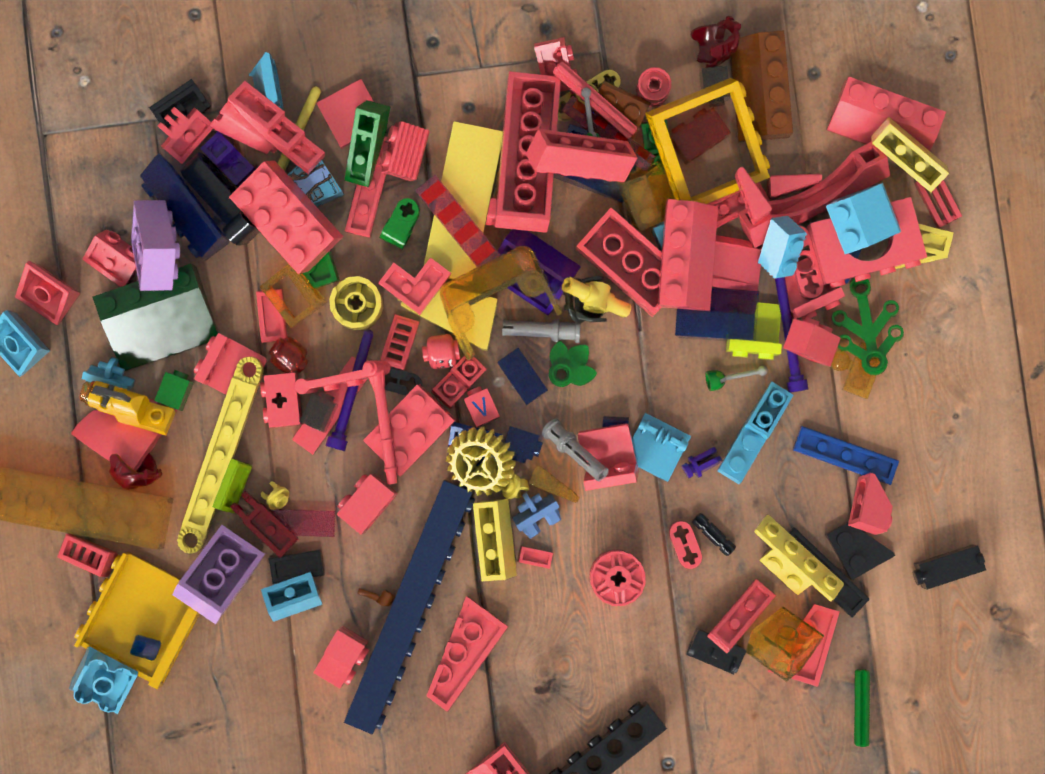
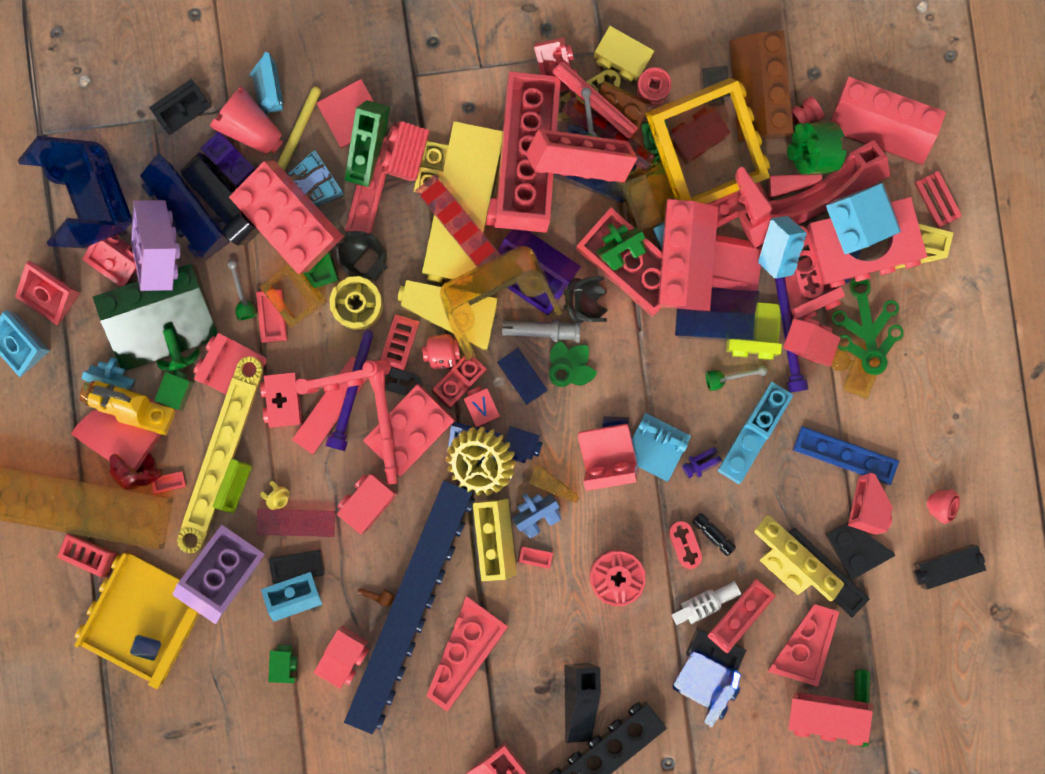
medium azure slope [69,647,138,714] -> none
coral hinge [157,107,213,164] -> none
coral slope [228,81,325,174] -> none
dark red hinge [230,490,299,558] -> none
clear red head [269,337,309,373] -> none
clear smoke brick [299,391,338,433] -> none
coral plate [378,257,451,315] -> none
green piece [380,198,420,250] -> none
light yellow plate [501,474,530,499] -> none
light grey pin [542,419,609,482] -> none
light yellow pin [562,277,631,318] -> none
dark red helmet [691,16,741,69] -> none
clear yellow slope [746,607,824,682] -> none
light yellow brick [871,117,949,192] -> none
none -> clear blue windscreen [18,136,132,248]
none -> coral piece [152,471,186,494]
none -> green plant [157,328,200,371]
none -> hinge [227,259,257,321]
none -> green brick [268,644,298,684]
none -> pearl dark grey helmet [335,231,388,281]
none -> light yellow slope [414,140,449,193]
none -> black slope [564,663,601,743]
none -> light yellow brick [594,26,654,83]
none -> green hips [595,223,646,270]
none -> white hinge [672,581,741,625]
none -> clear blue bracket [672,650,741,727]
none -> green brick [787,122,846,175]
none -> coral brick [788,692,874,746]
none -> coral wheel [791,96,824,125]
none -> coral cone [927,489,960,524]

